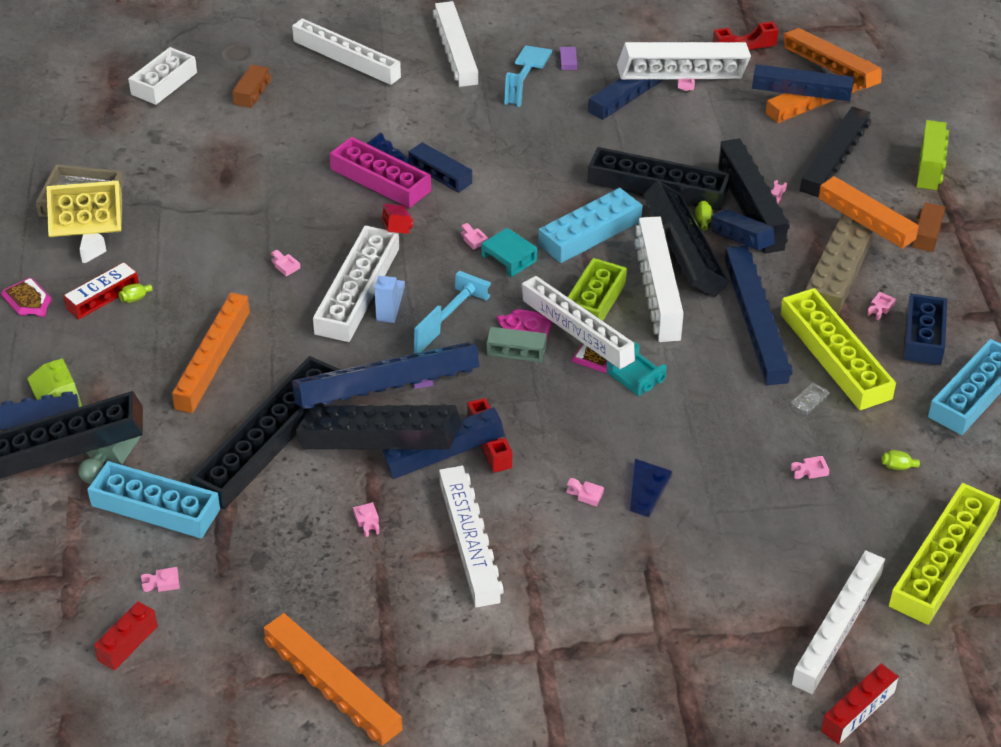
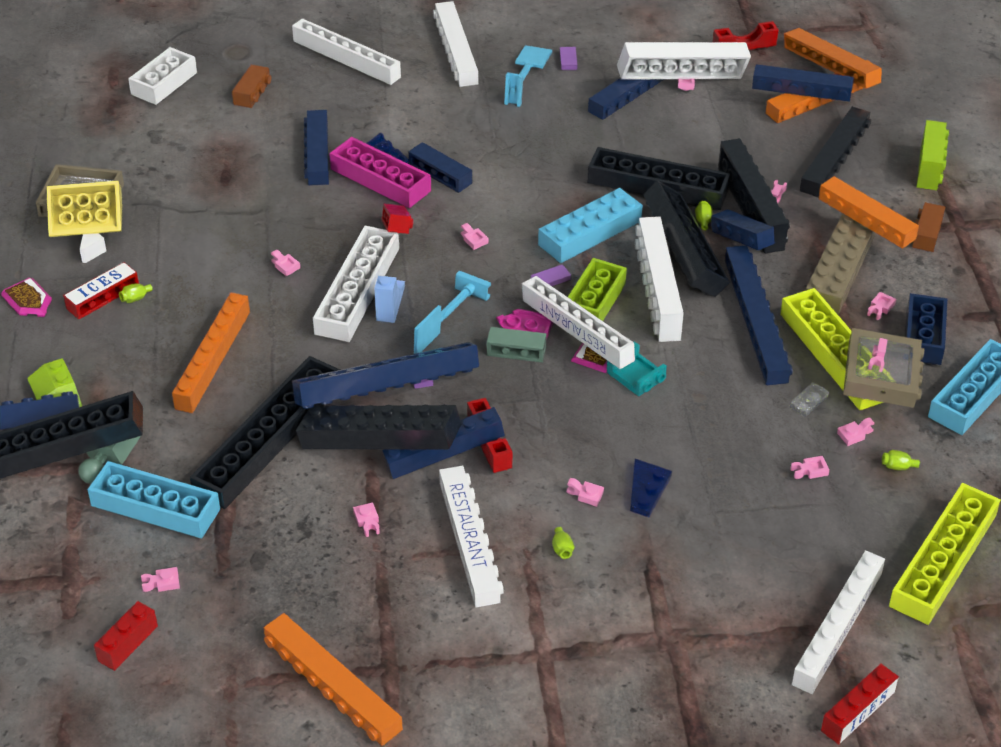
teal panel [481,228,537,277] -> none
none -> dark blue brick [304,110,329,186]
none -> medium lavender tile [531,264,571,286]
none -> lime plant [552,527,574,559]
none -> bright pink plate [837,418,874,446]
none -> dark tan piece [843,328,924,408]
none -> bright pink plate [868,338,888,372]

